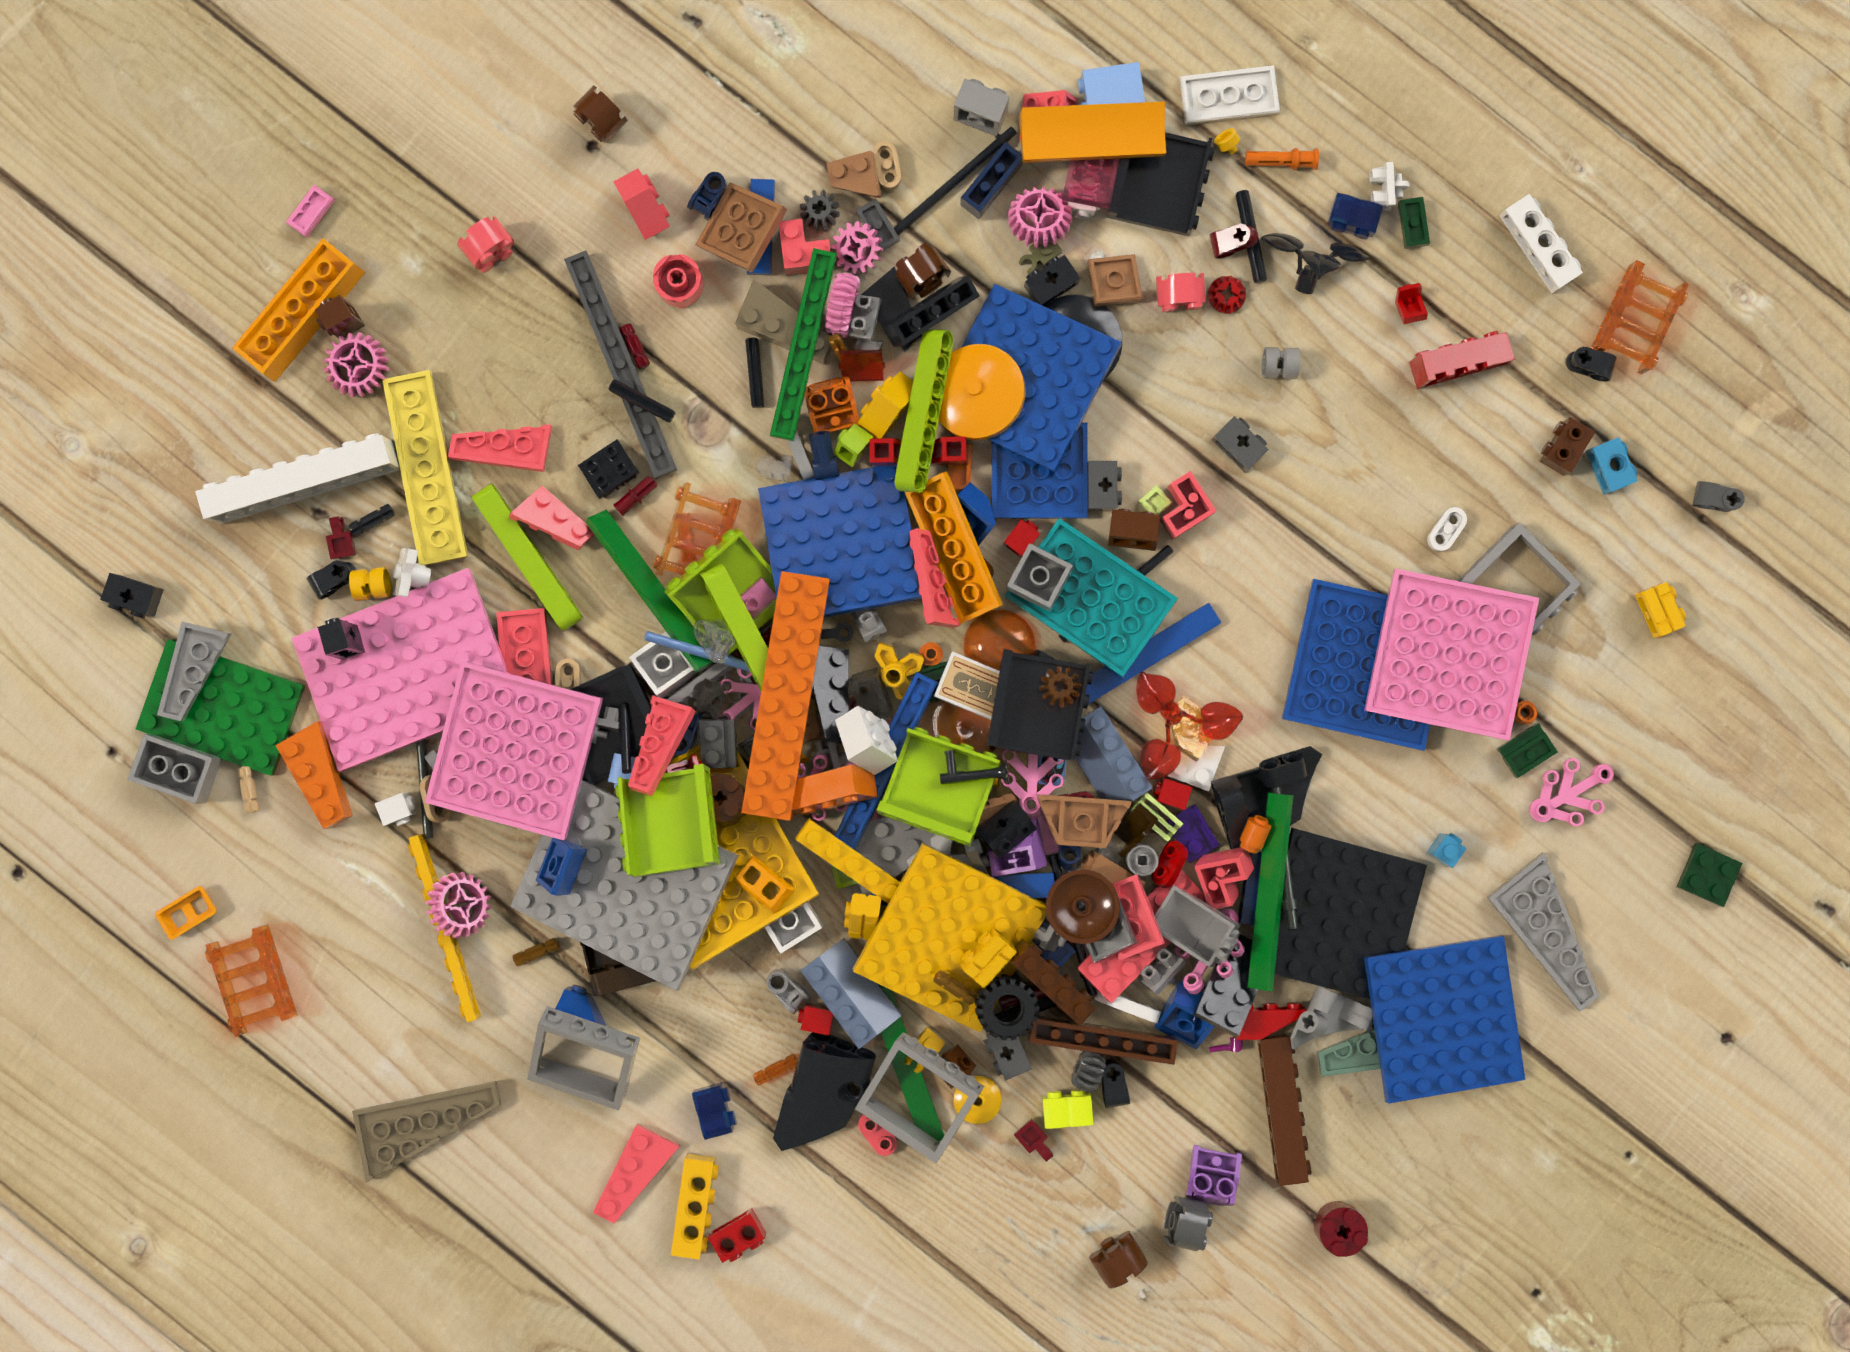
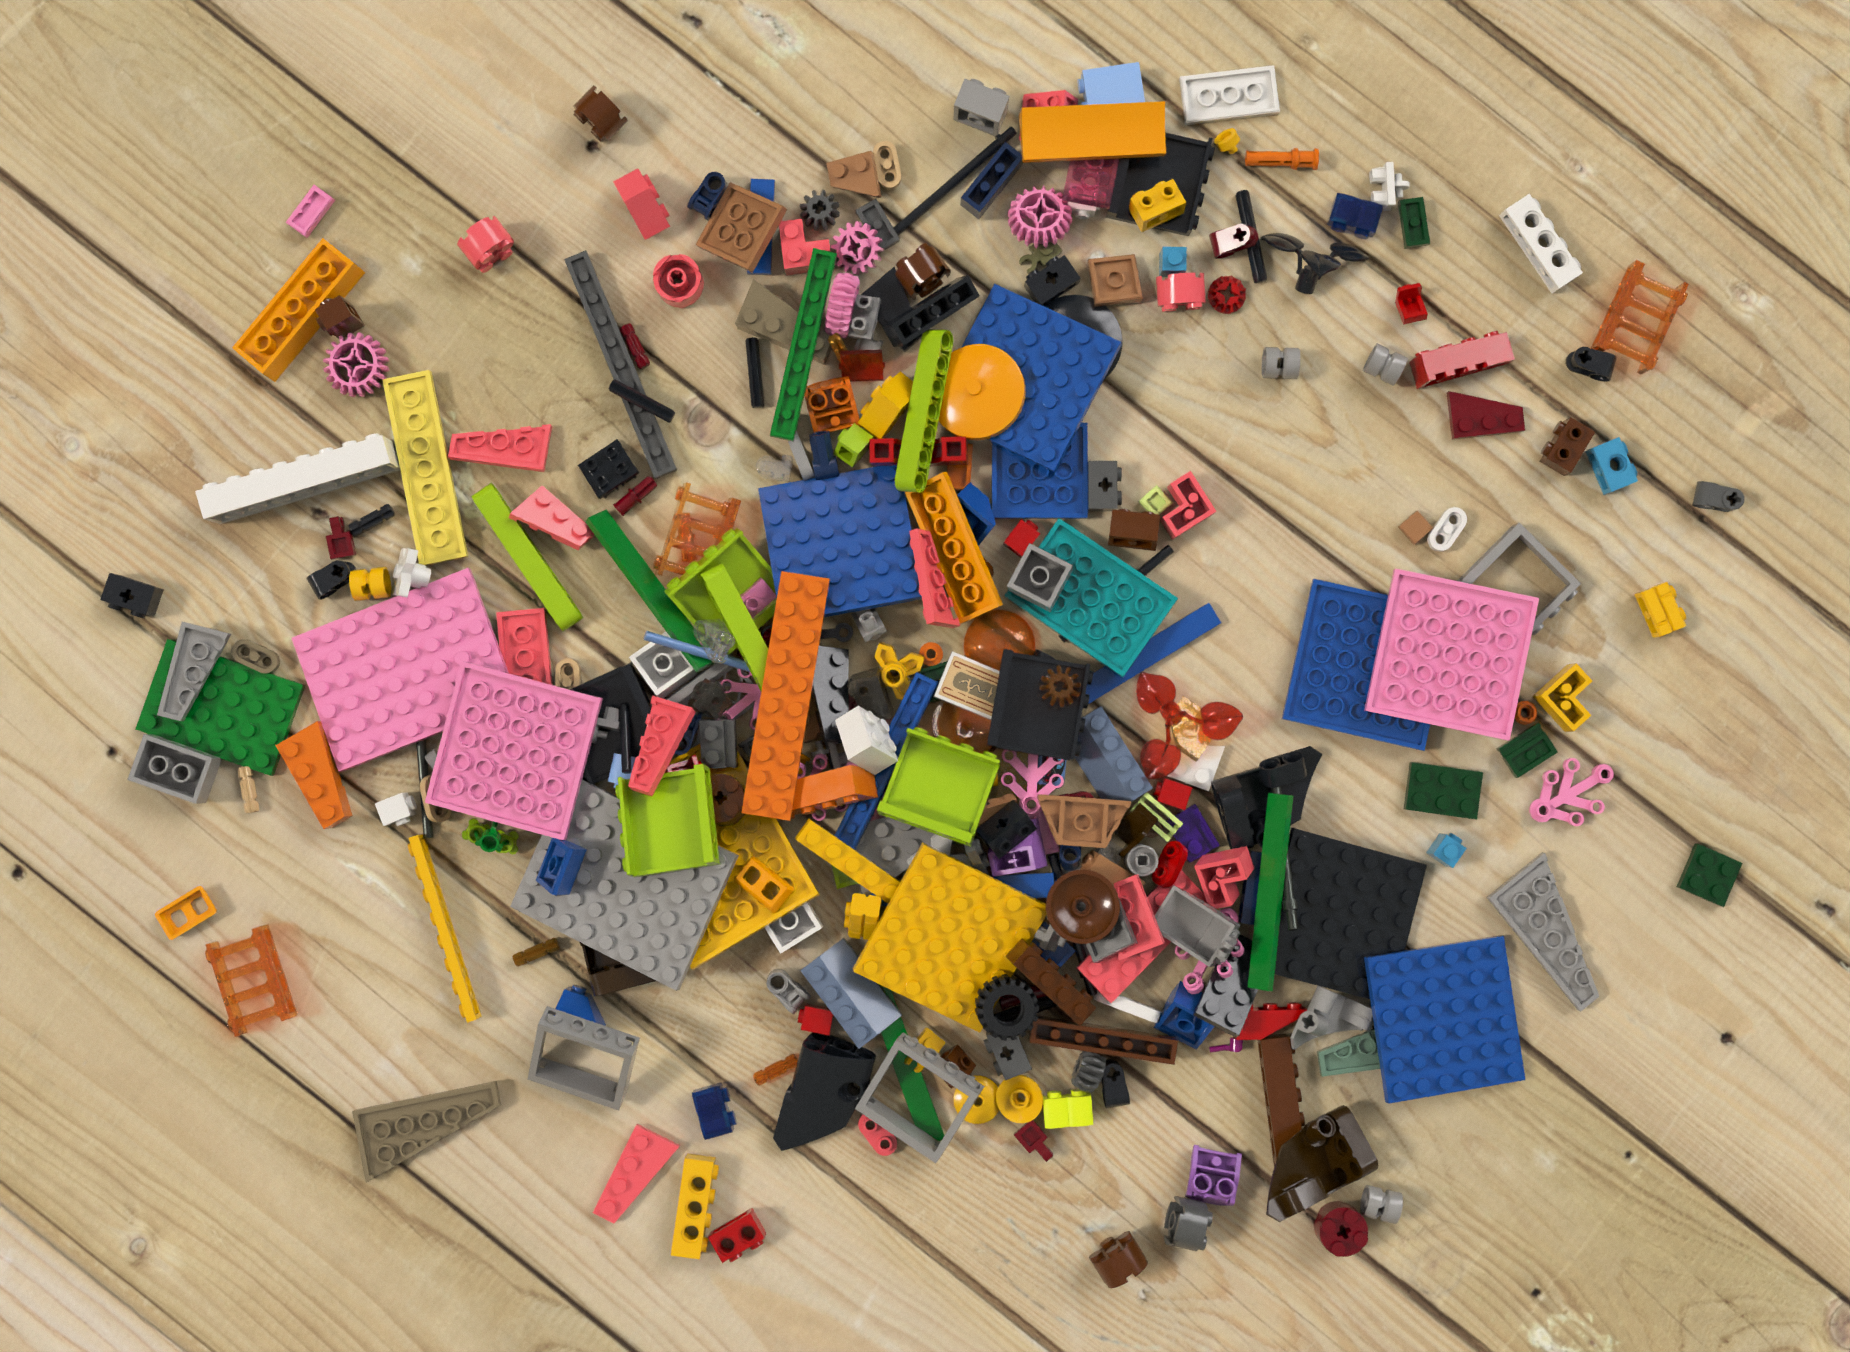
black brick [317,618,365,660] -> none
bright pink gear [425,872,492,938] -> none
pearl gold axle [933,970,977,1005] -> none
black piece [940,750,1009,785] -> none
yellow brick [960,928,1017,988] -> none
light grey hips [1139,948,1186,995] -> none
dark grey brick [1211,416,1269,473] -> none
orange brick [1240,815,1271,853] -> none
none -> dark tan plate [232,639,280,674]
none -> plant [462,818,519,855]
none -> yellow dish [996,1075,1043,1123]
none -> yellow brick [1129,179,1186,233]
none -> dark azure brick [1159,247,1187,277]
none -> dark brown panel [1266,1105,1379,1222]
none -> light grey wheel [1360,1185,1403,1224]
none -> light grey wheel [1363,343,1408,386]
none -> medium nougat tile [1398,511,1433,545]
none -> dark green plate [1403,762,1483,820]
none -> dark red wing [1447,391,1525,440]
none -> yellow brick [1532,663,1592,732]

